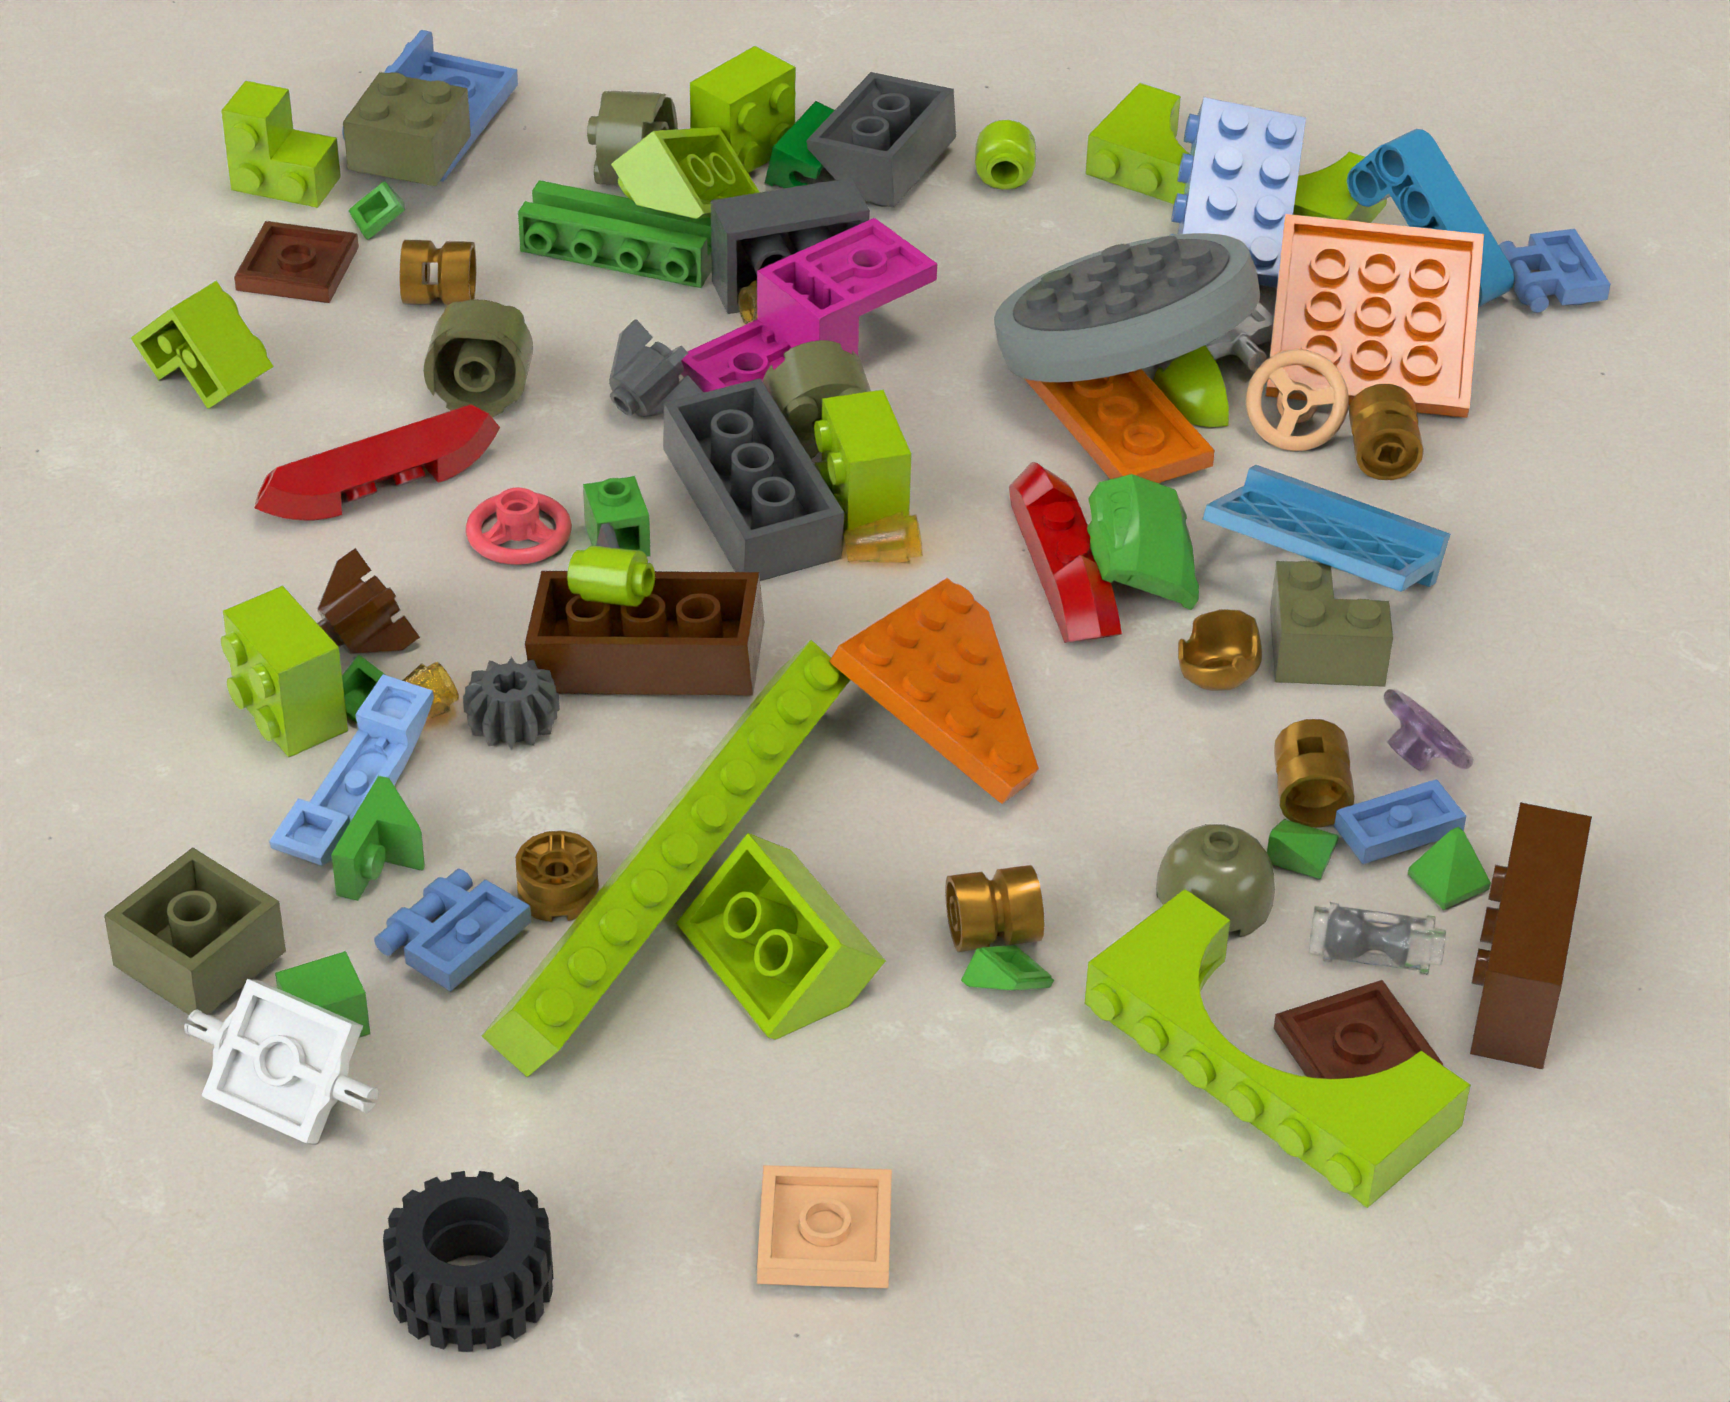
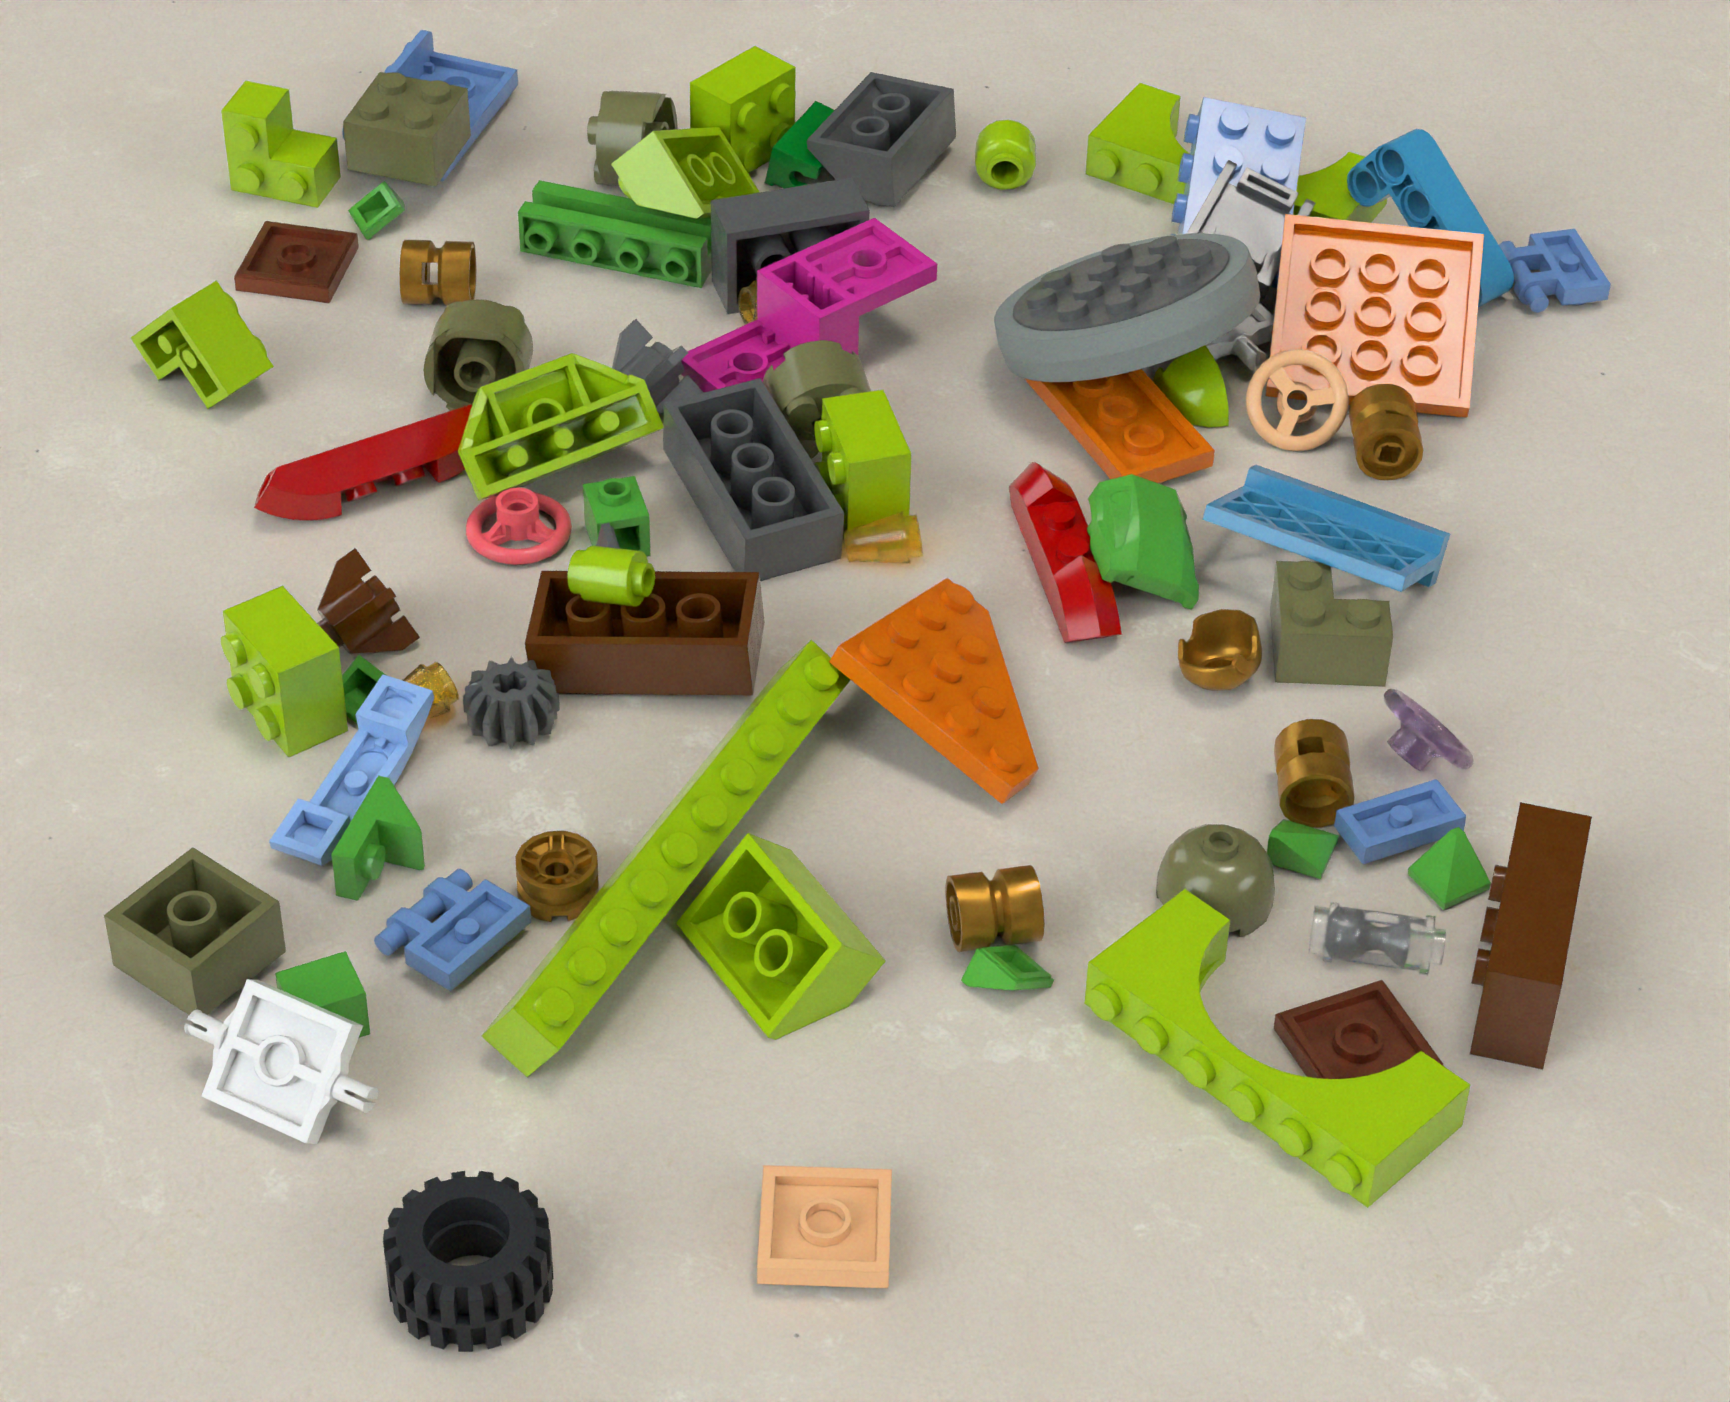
none -> lime wedge [458,353,664,501]
none -> container [1186,160,1316,299]

